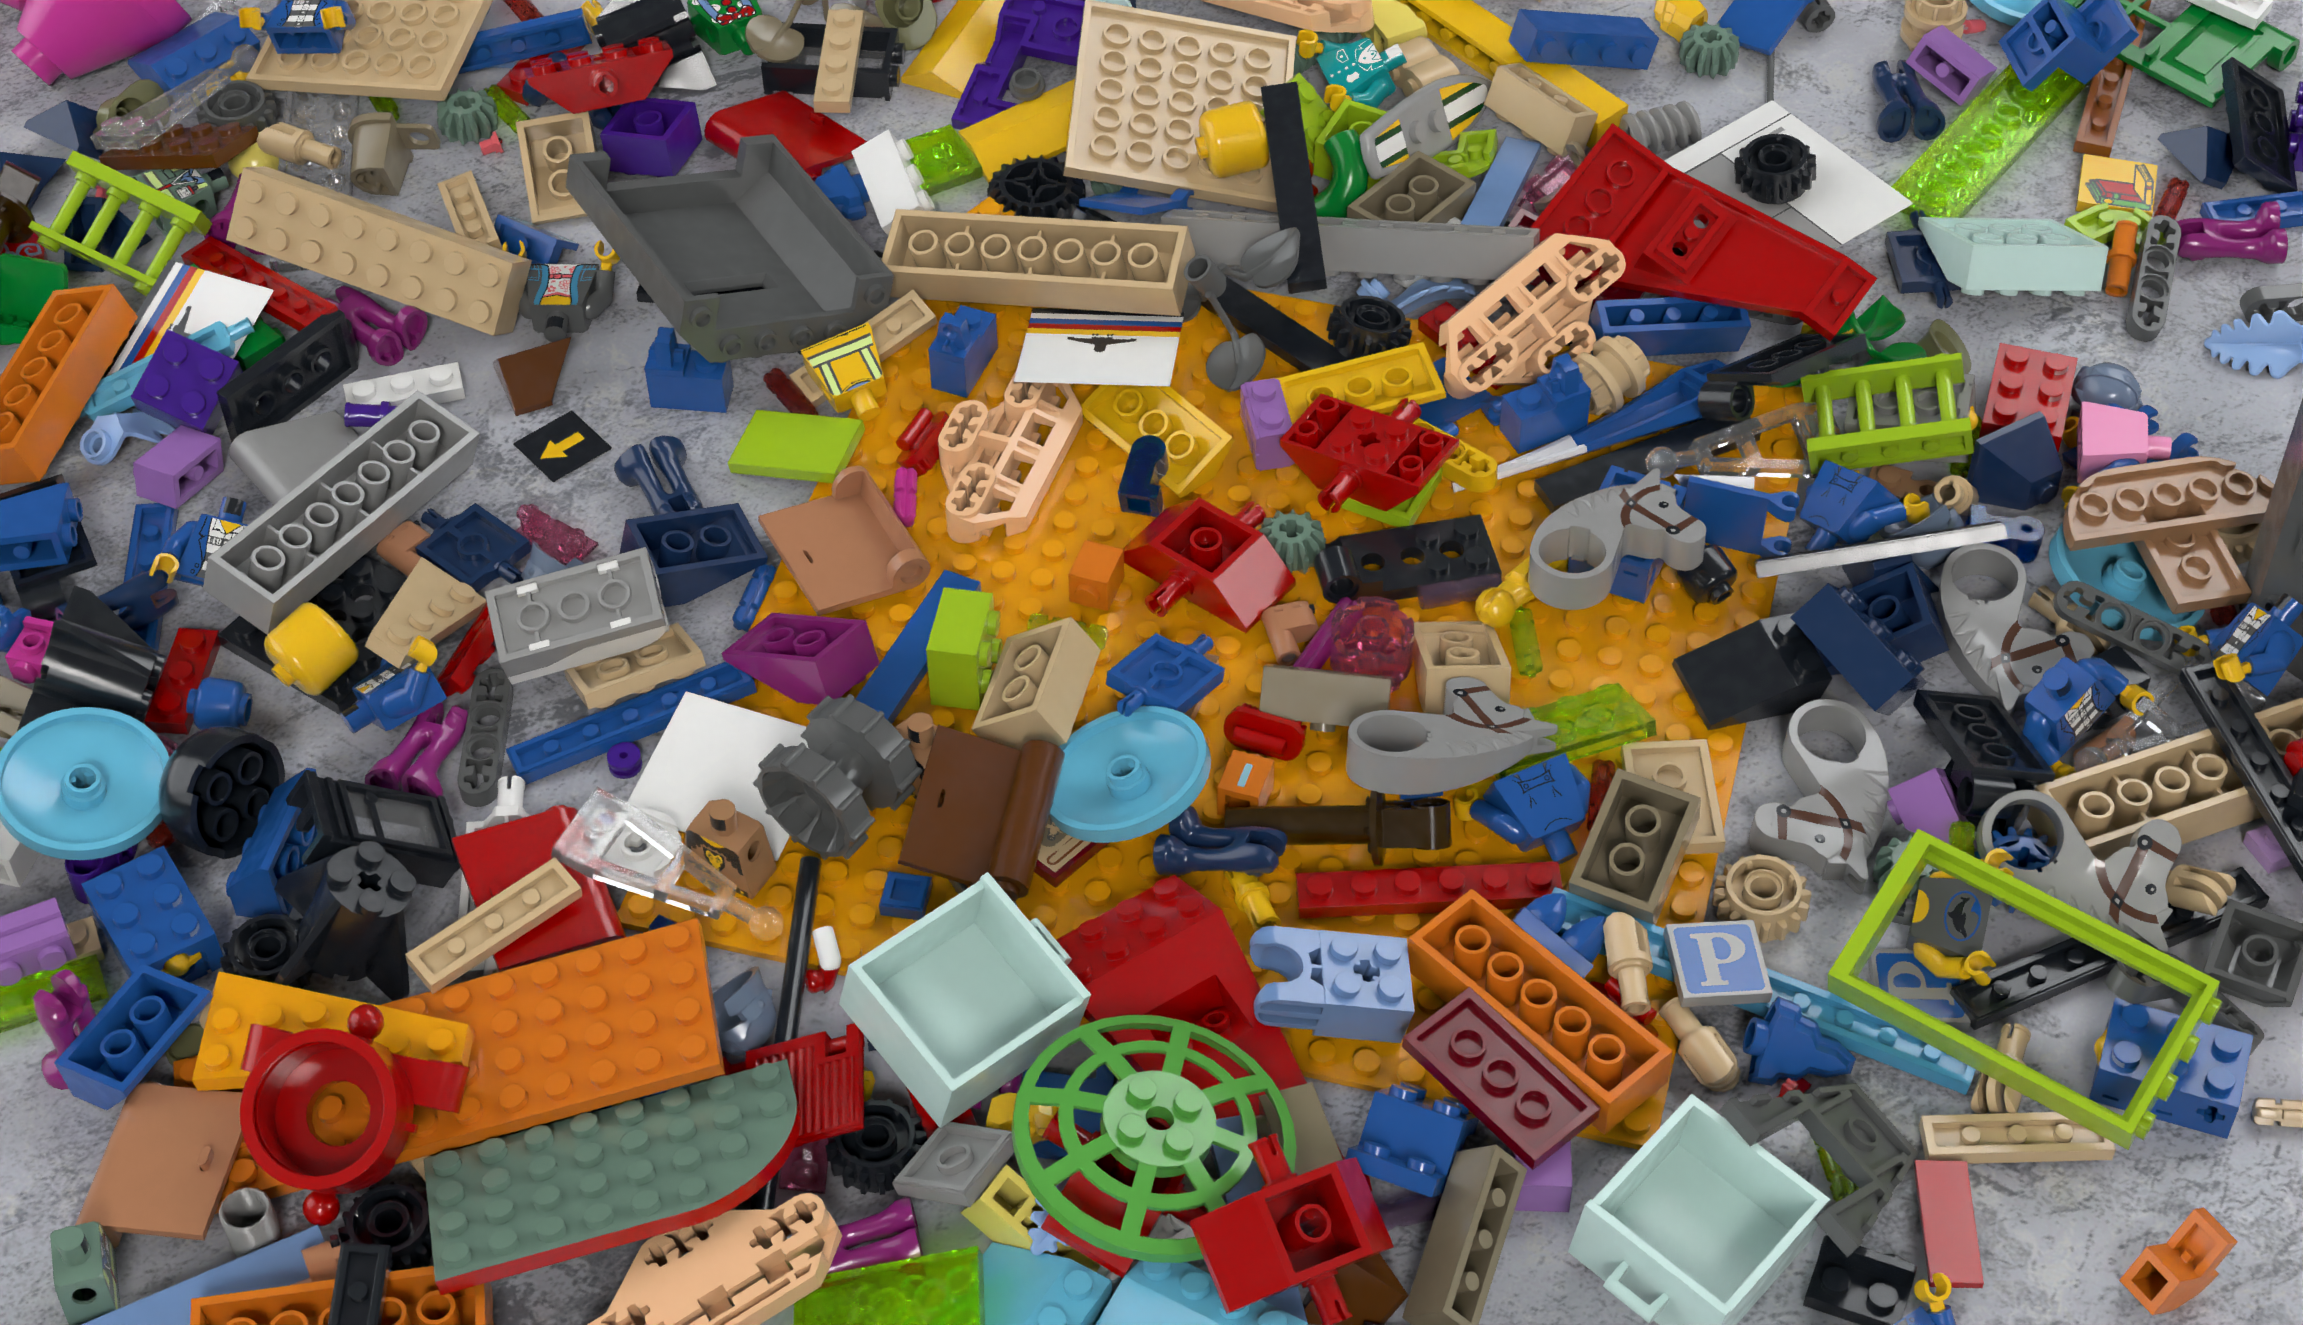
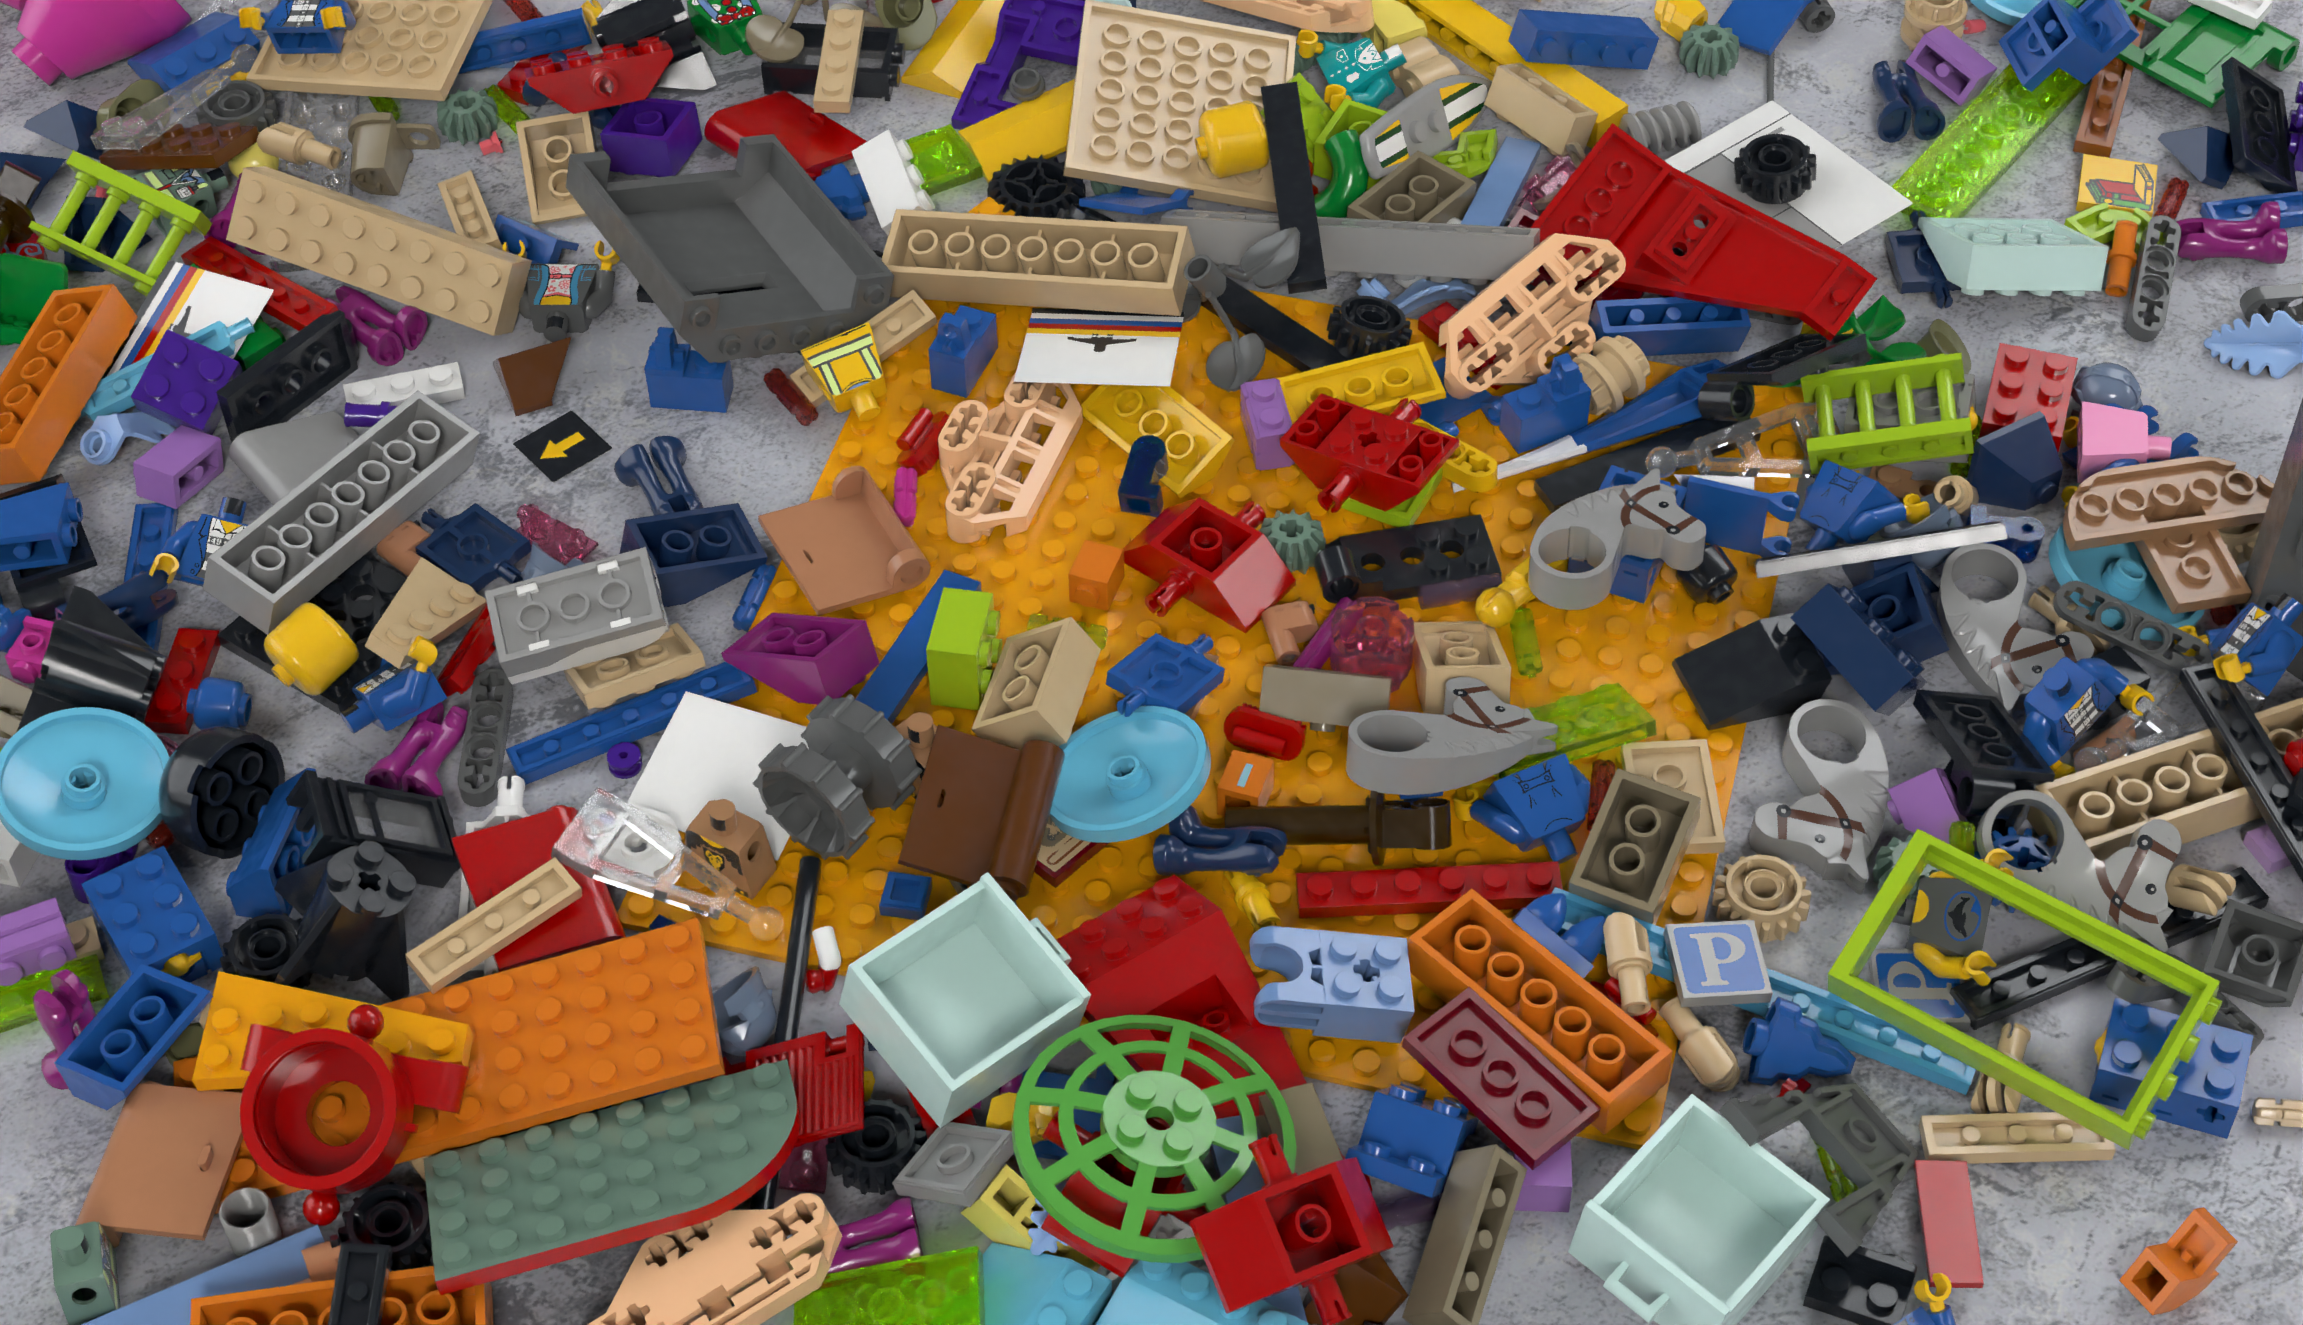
lime tile [727,410,865,483] -> none

